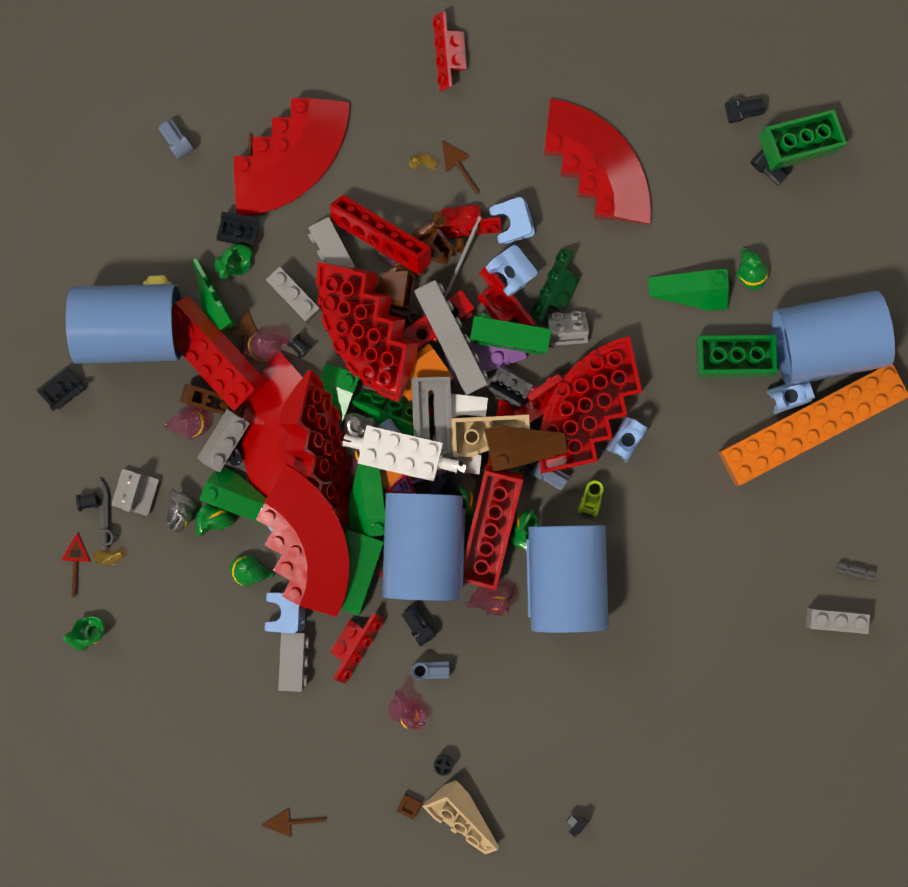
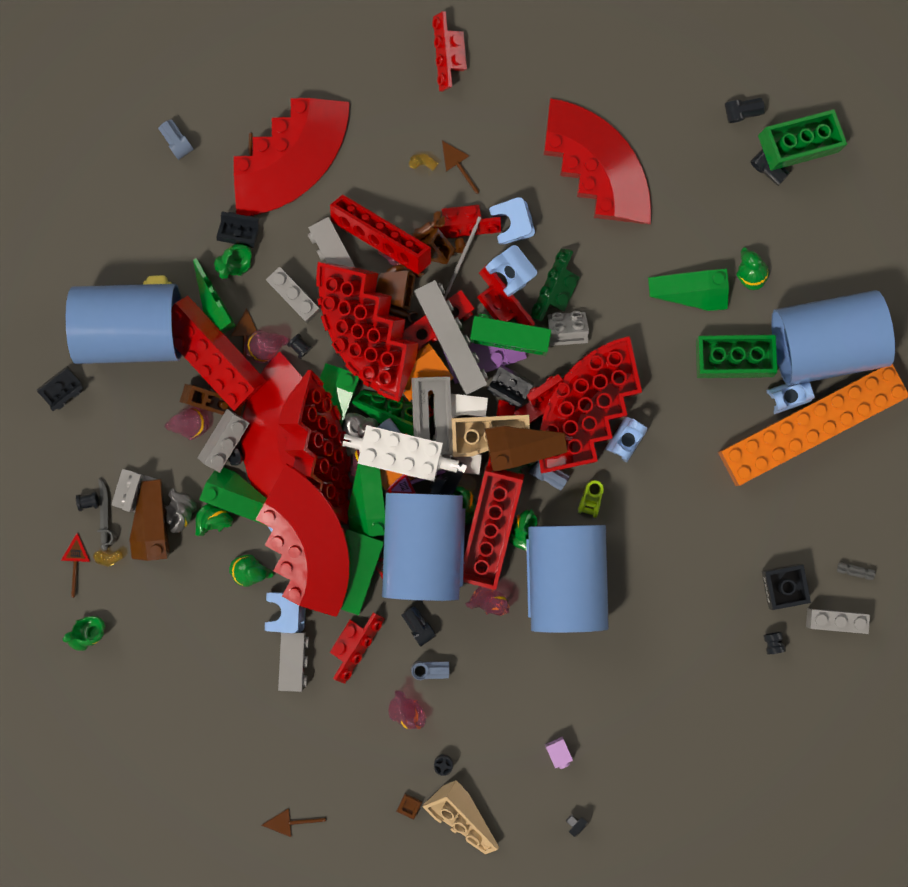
none -> reddish brown wedge [129,479,170,561]
none -> lavender brick [545,737,573,769]
none -> black brick [761,564,811,610]
none -> black wheel [763,632,786,655]

